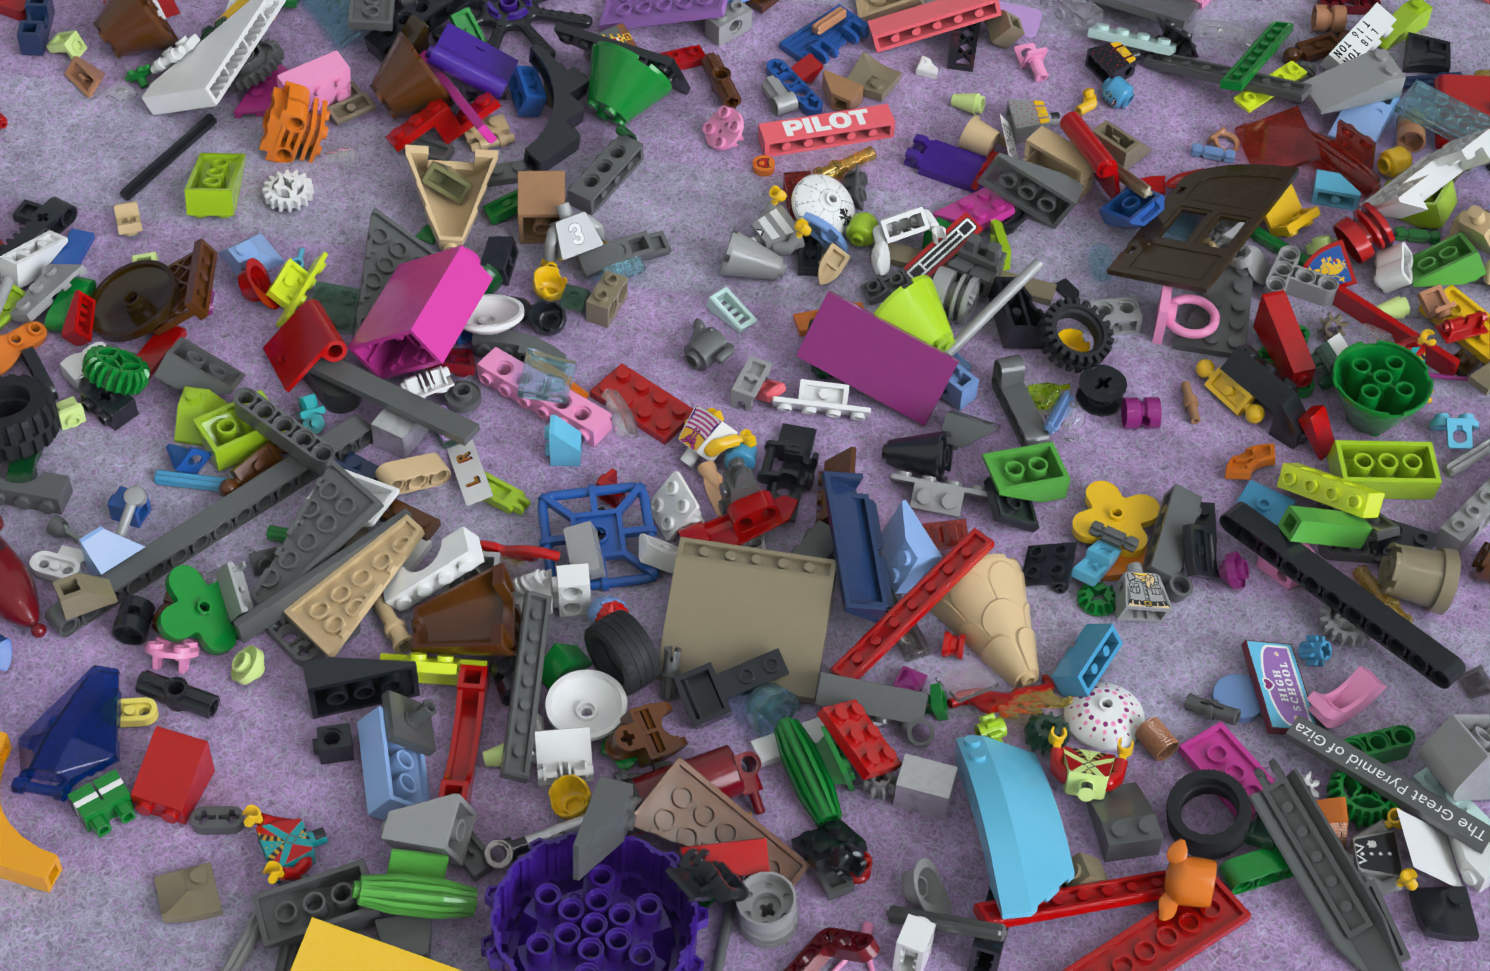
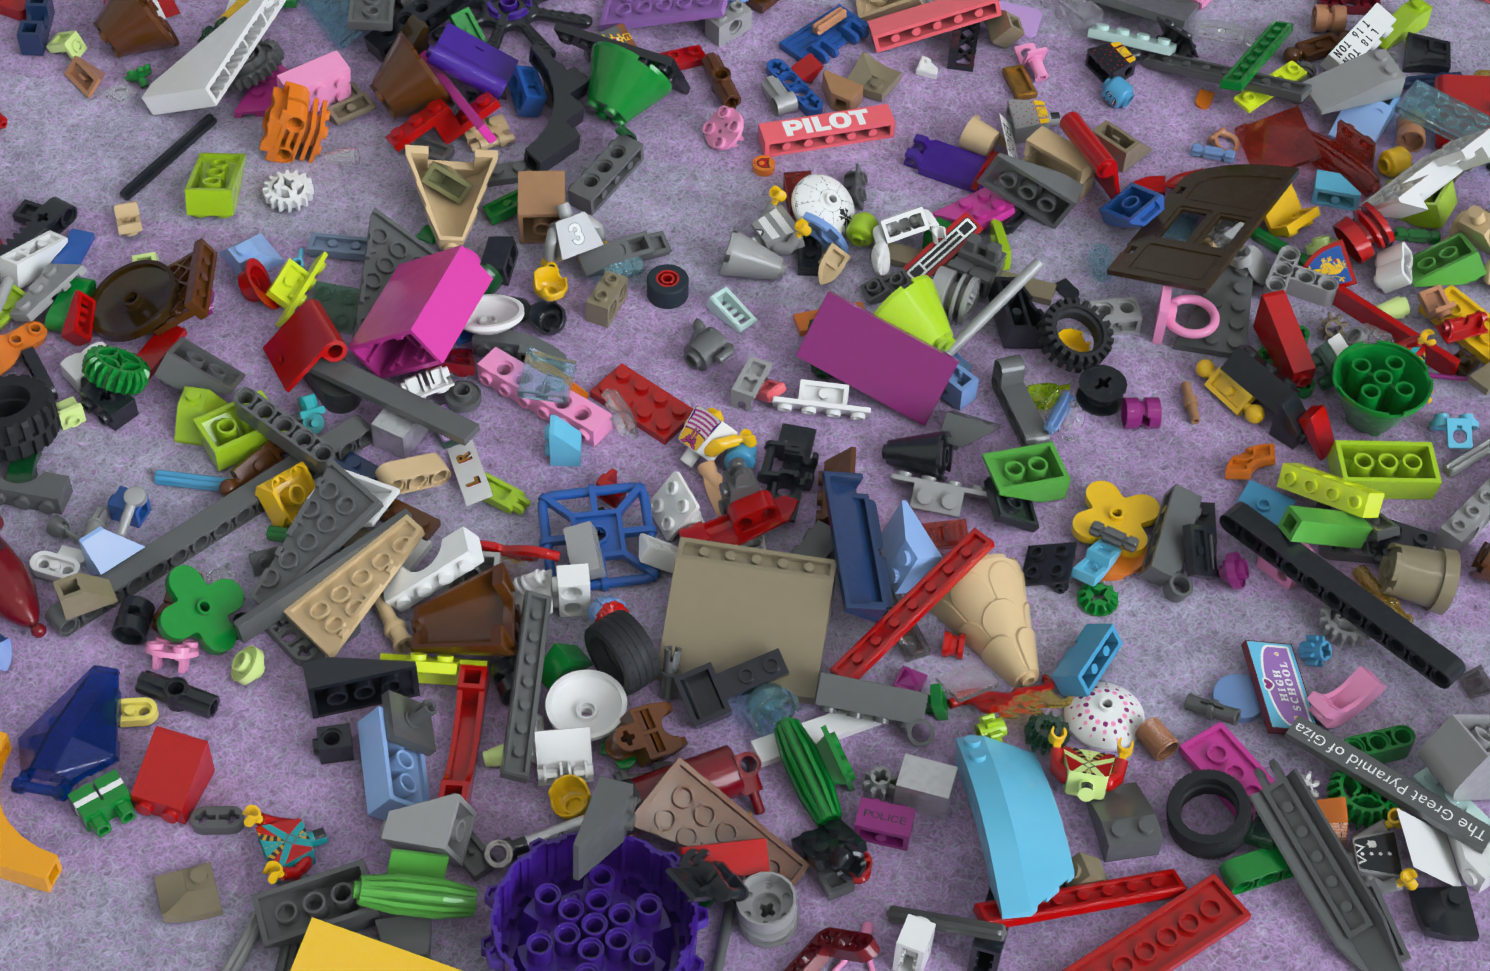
white plate [150,33,201,74] -> none
blue bracket [166,443,212,474] -> none
light grey hinge [216,561,258,622] -> none
clear green bracket [559,283,591,313] -> none
clear yellow pin [813,146,877,180] -> none
red plate [817,699,902,780] -> none
light grey piece [901,858,952,915] -> none
yellowish green cone [951,93,985,115] -> none
yellow arm [1075,88,1097,116] -> none
light grey torso [1115,562,1172,623] -> none
dark tan axle [1117,163,1153,199] -> none
orange piece [1158,839,1217,921] -> none
none -> light grey axle [80,507,109,539]
none -> yellow slope [254,461,316,528]
none -> sand blue plate [307,232,367,261]
none -> black wheel [647,264,689,309]
none -> magenta brick [854,797,916,851]
none -> pearl gold tile [1002,64,1038,100]
none -> orange piece [1195,89,1215,109]
none -> light grey plate [1345,327,1369,346]

